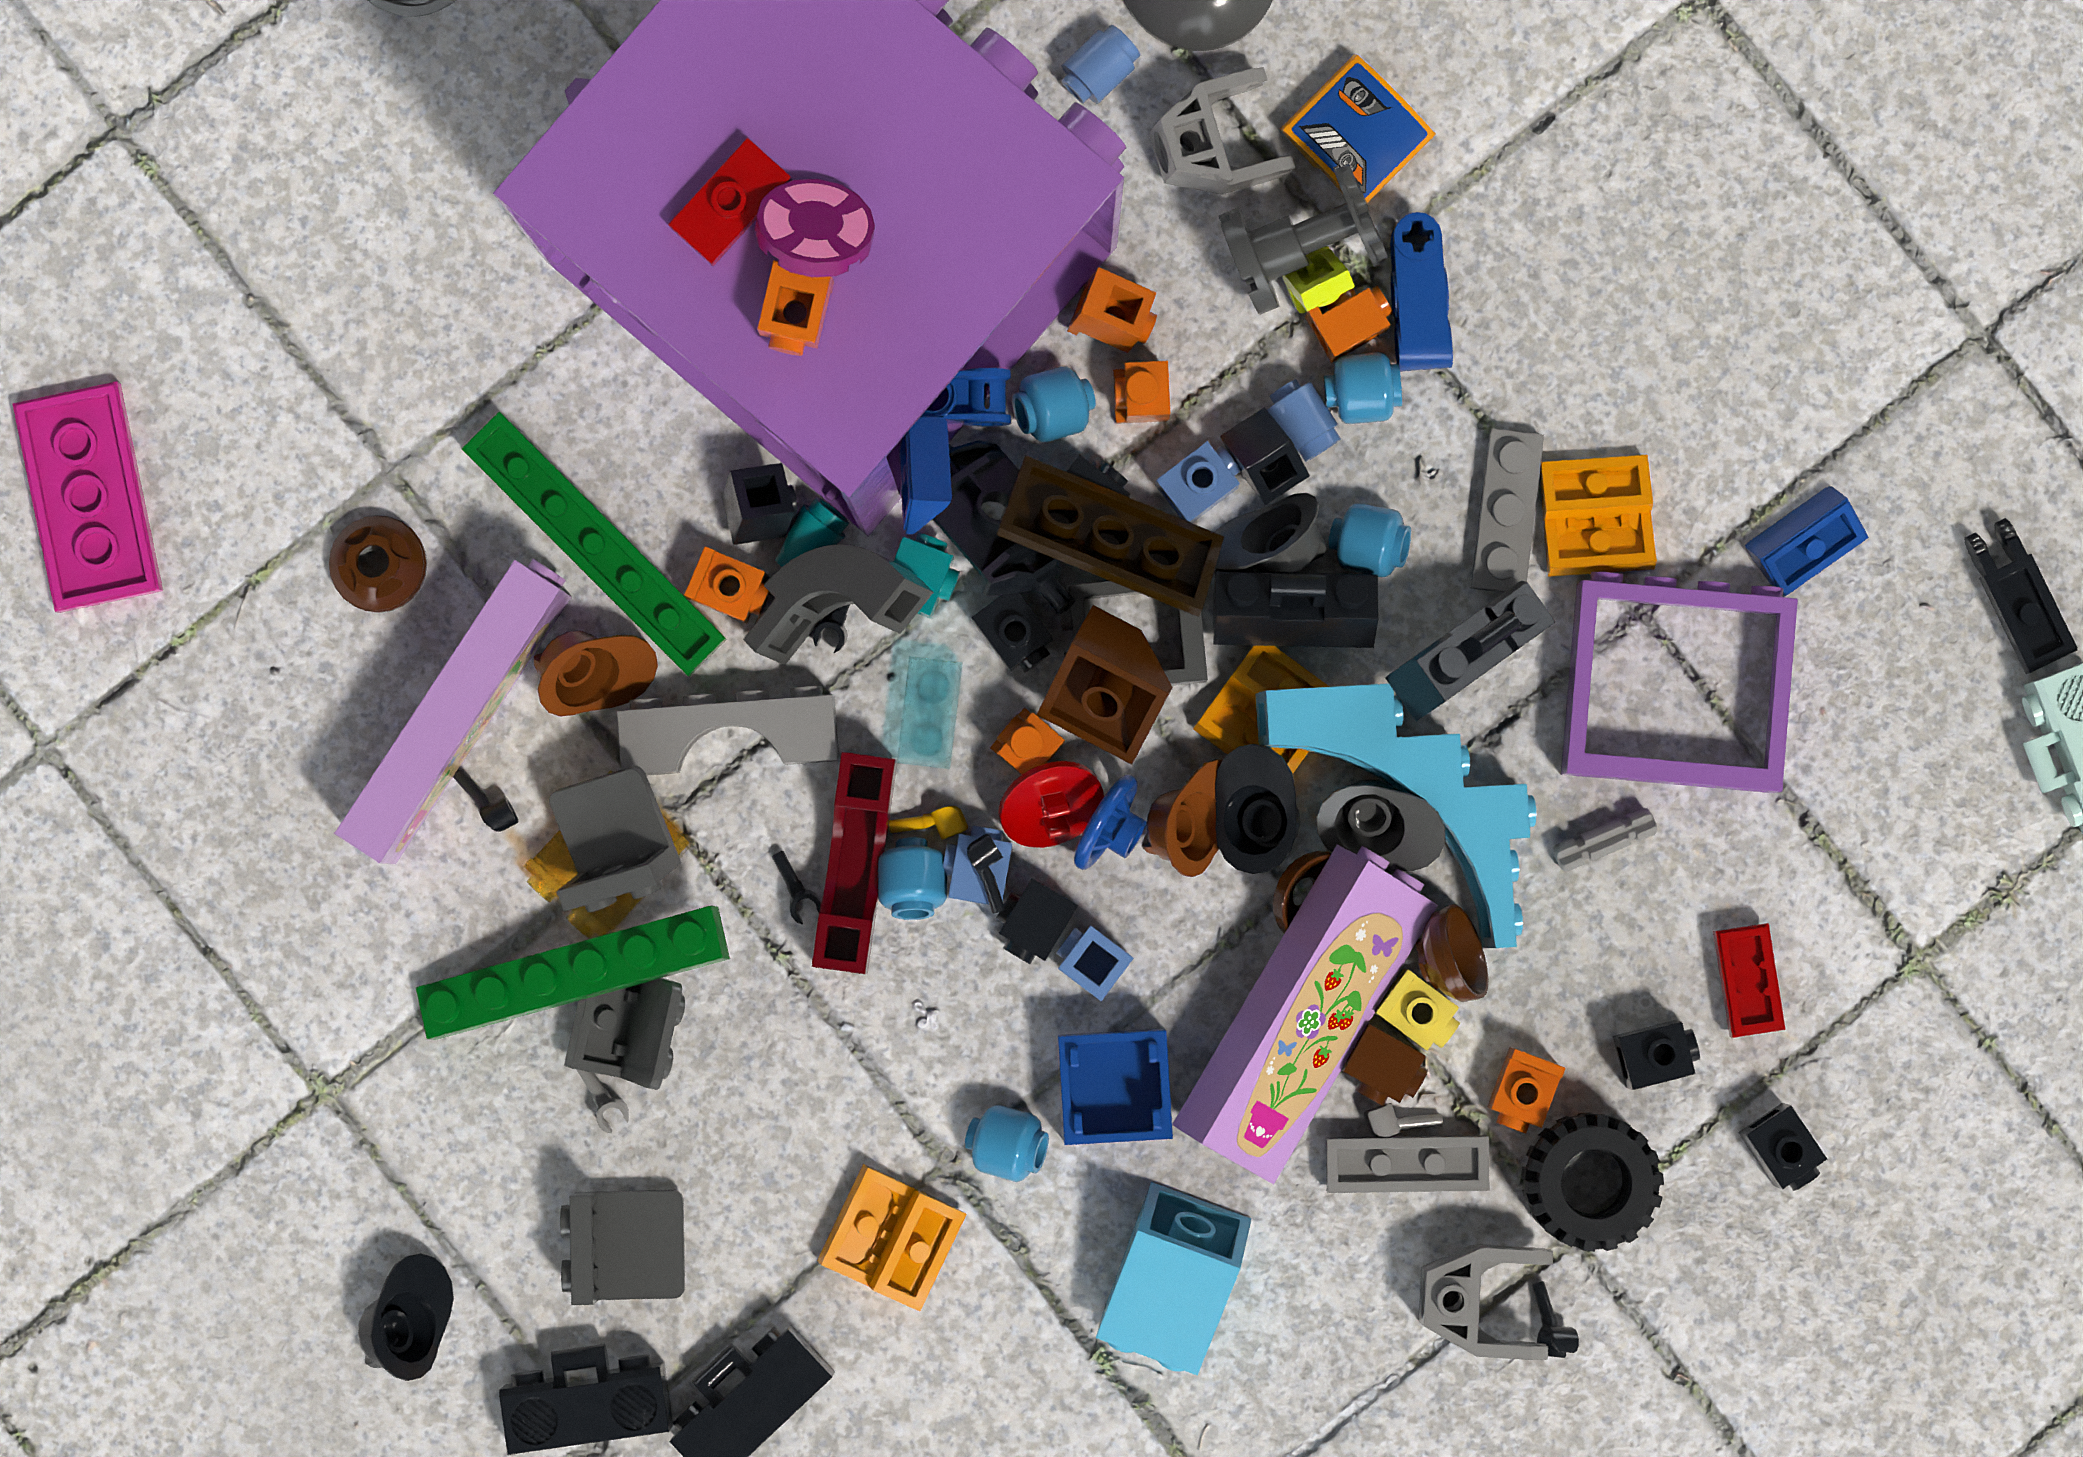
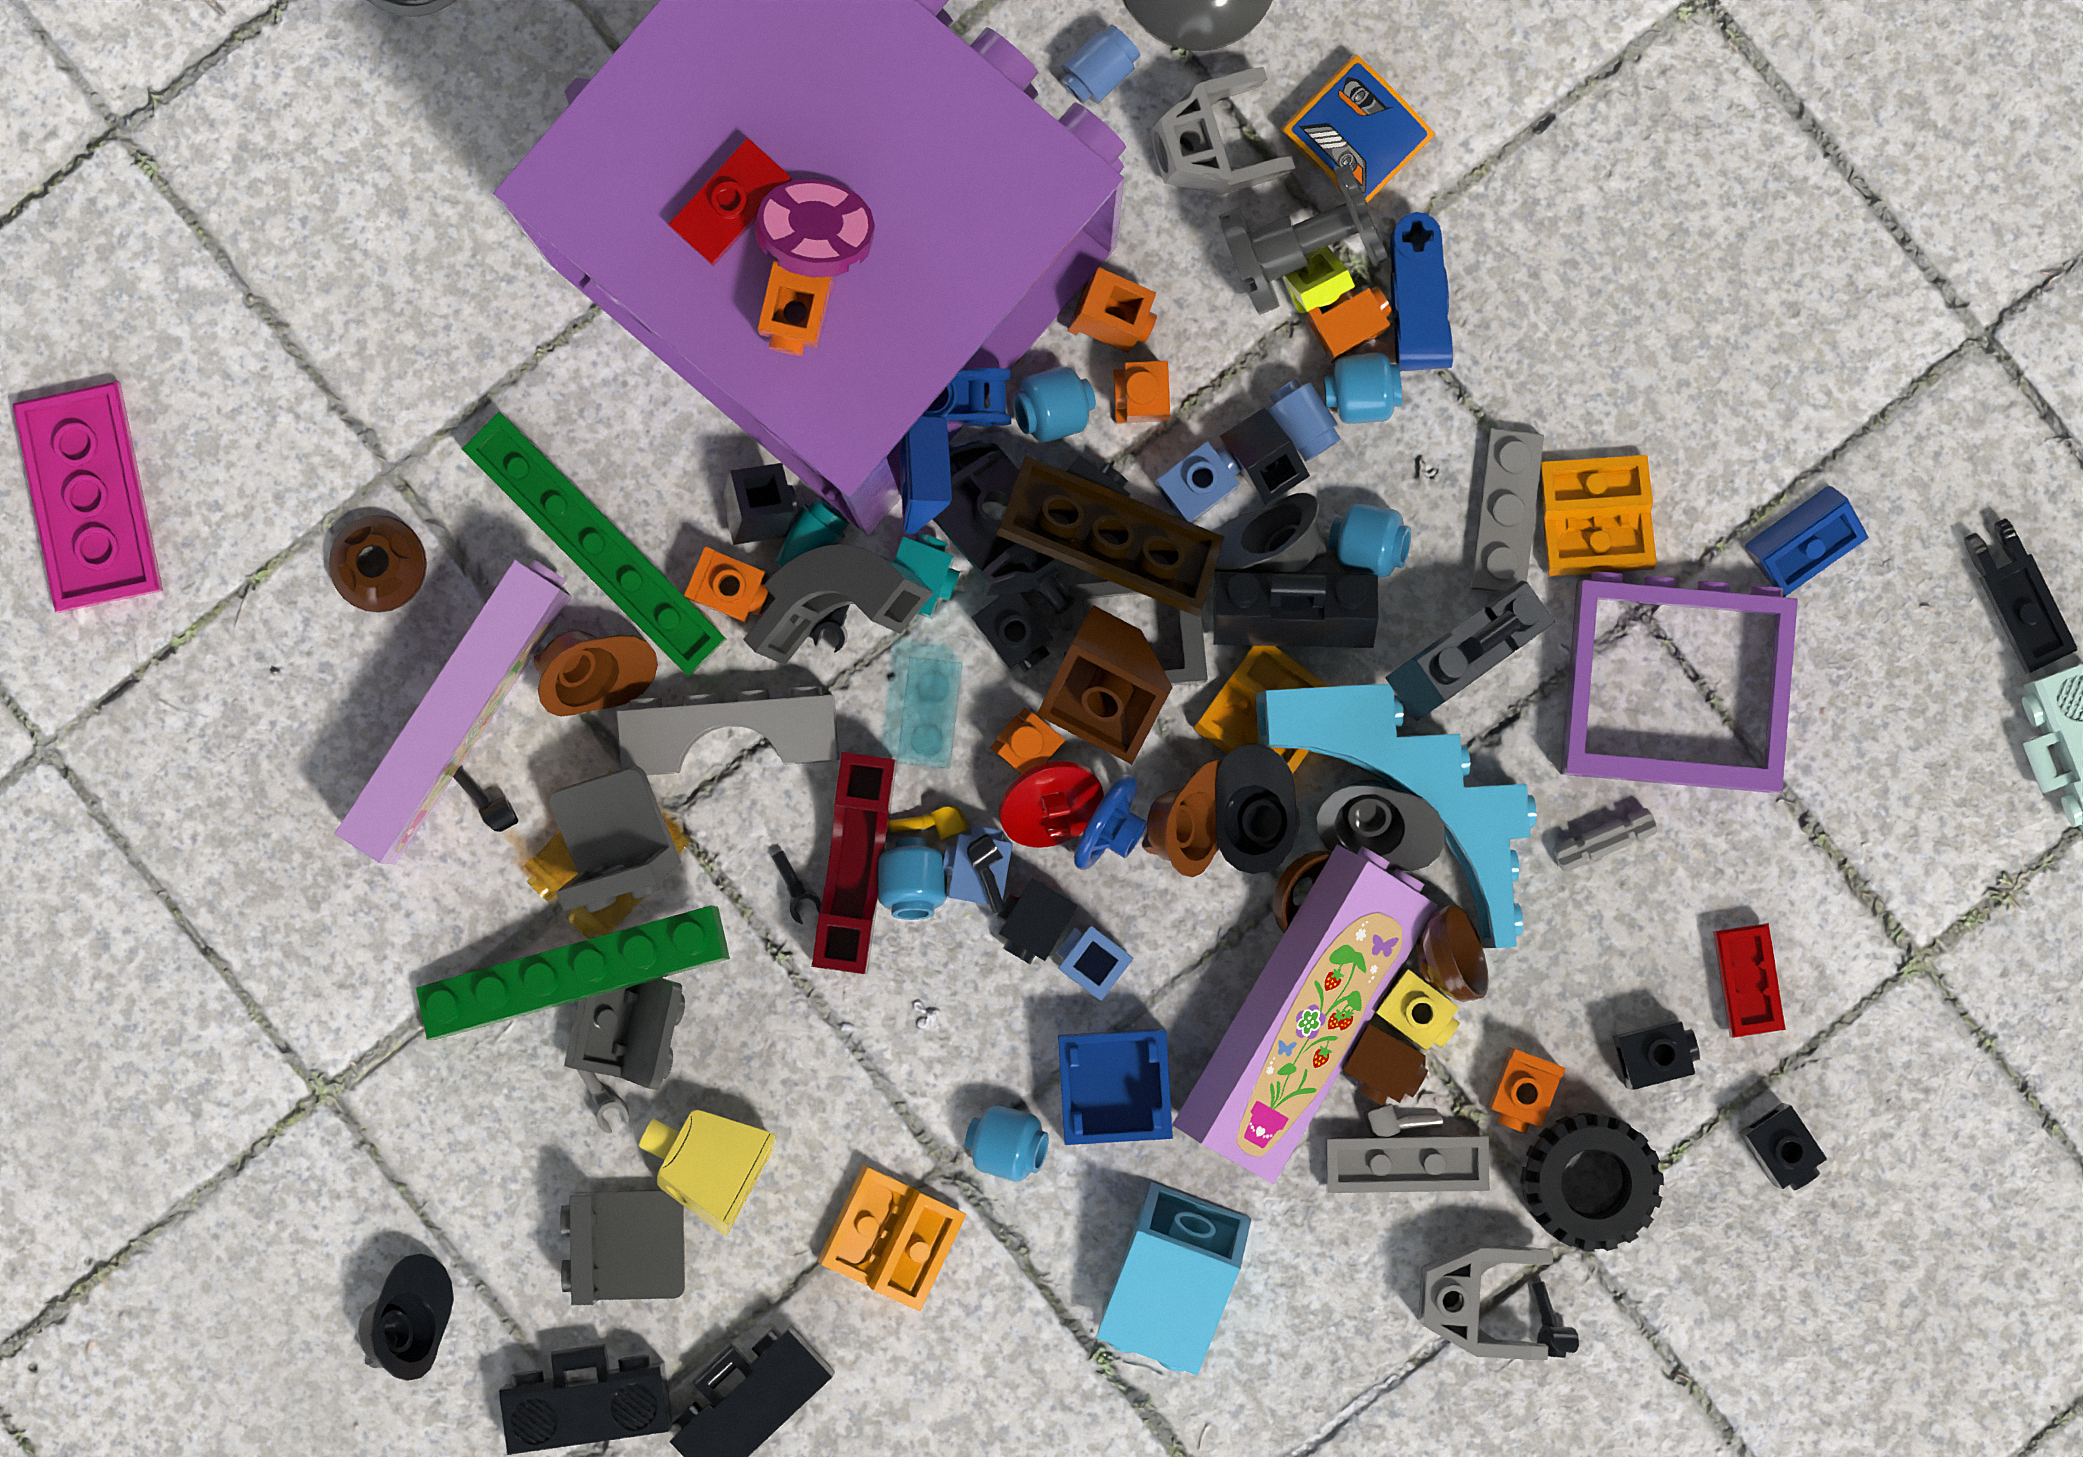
none -> light yellow torso [639,1109,776,1236]

